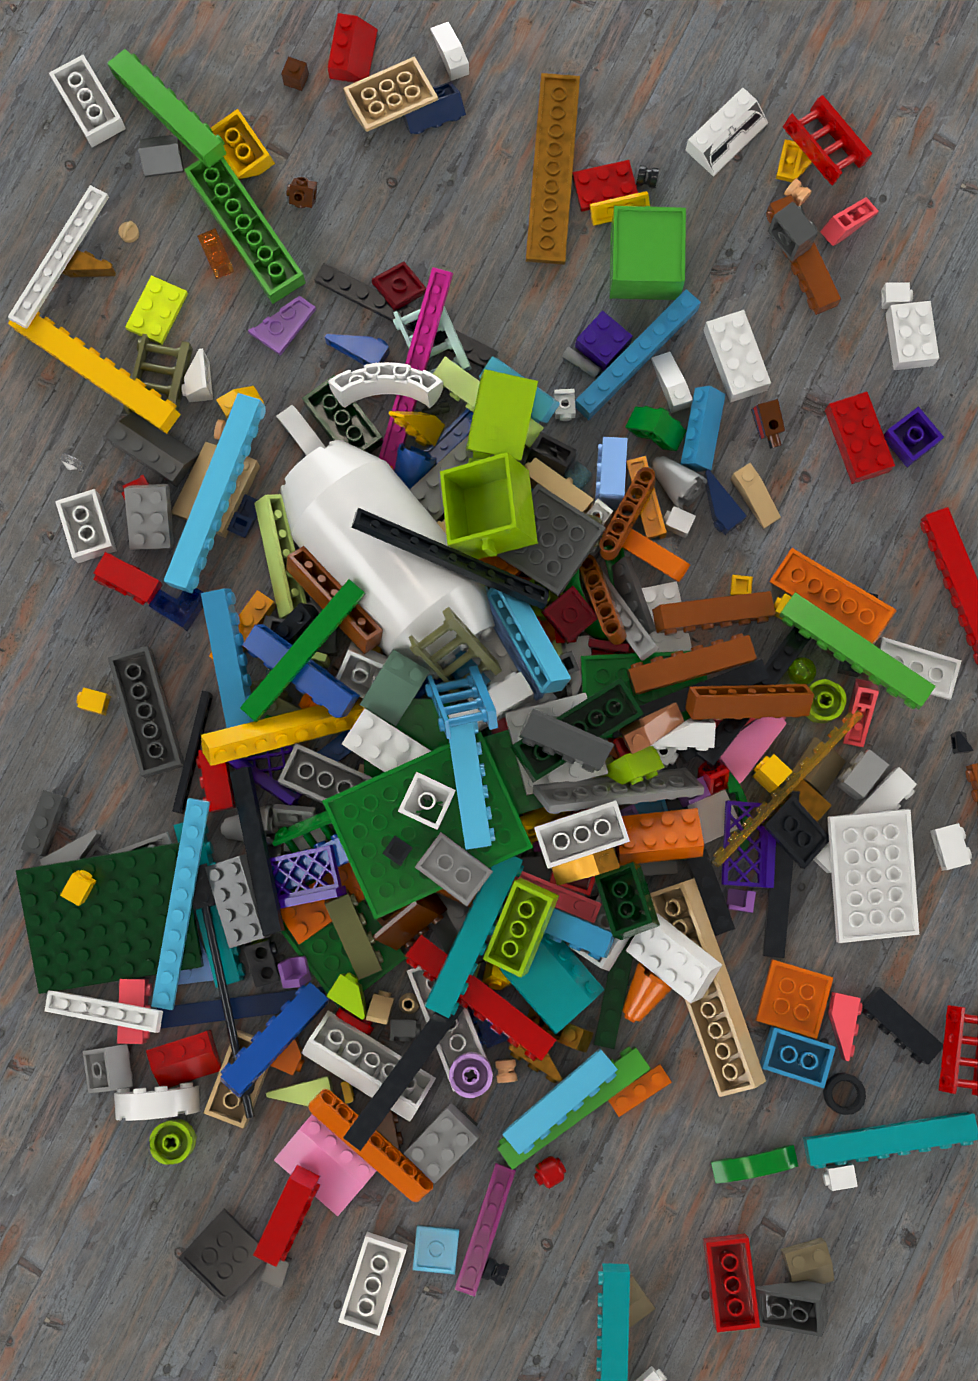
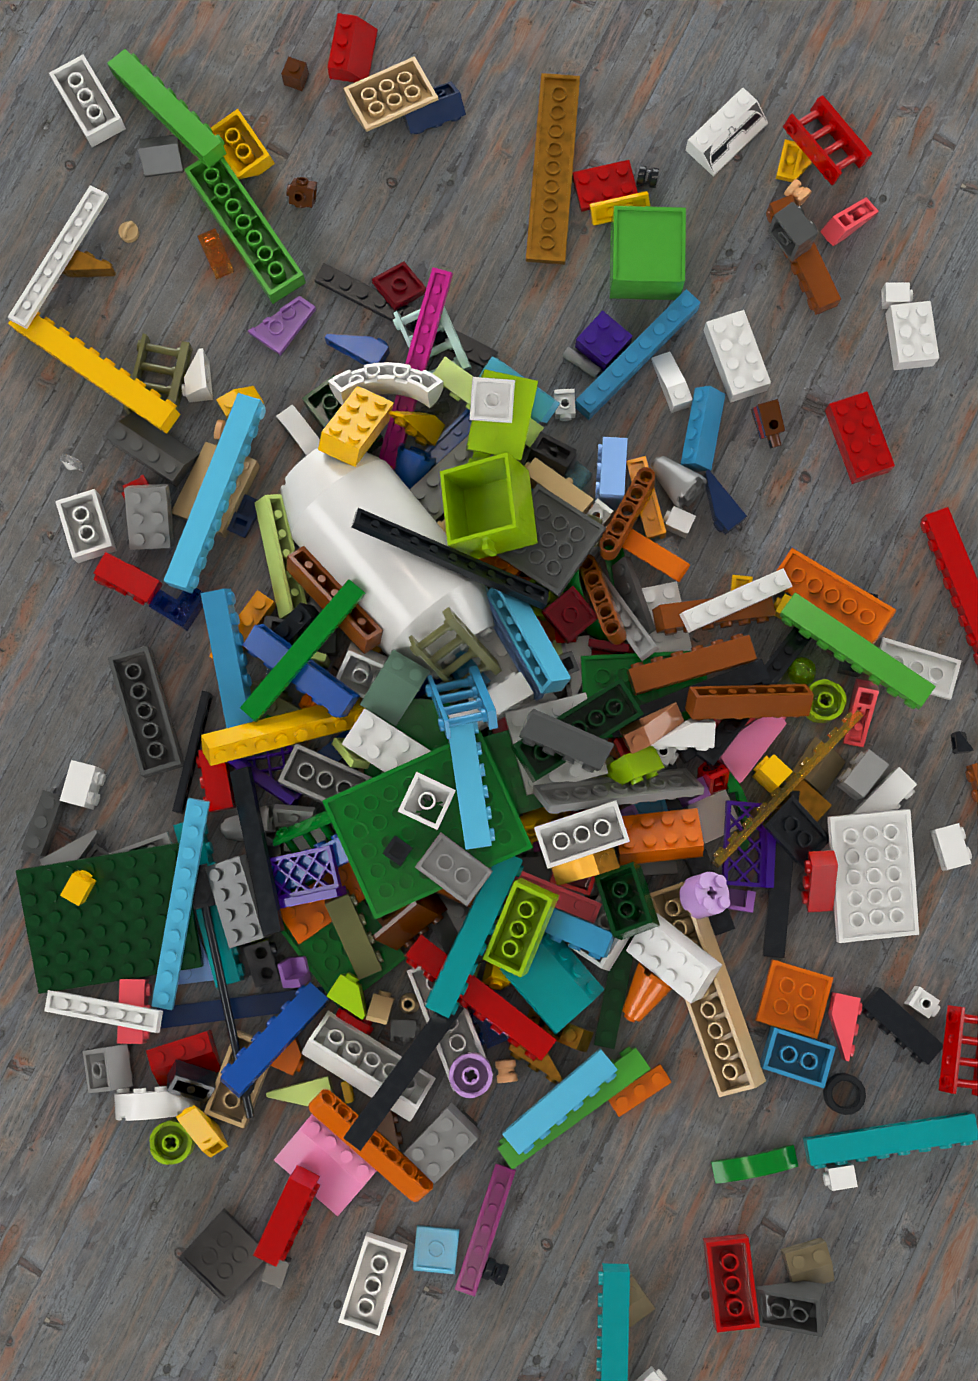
yellow brick [76,687,111,716] -> none
neon yellow plate [125,275,188,345] -> none
white slope [430,22,469,81] -> none
red head [533,1156,566,1189] -> none
green brick [625,406,687,451] -> none
tan slope [730,463,781,529] -> none
dark purple brick [884,406,944,468] -> none
none -> white brick [60,760,106,810]
none -> black brick [167,1059,216,1104]
none -> yellow slope [176,1105,229,1158]
none -> yellow brick [318,386,394,467]
none -> yellowish green tile [332,738,370,769]
none -> white tile [469,377,515,423]
none -> white plate [679,568,792,633]
none -> lavender brick [679,872,730,919]
none -> red brick [801,850,838,912]
none -> white brick [904,986,940,1018]

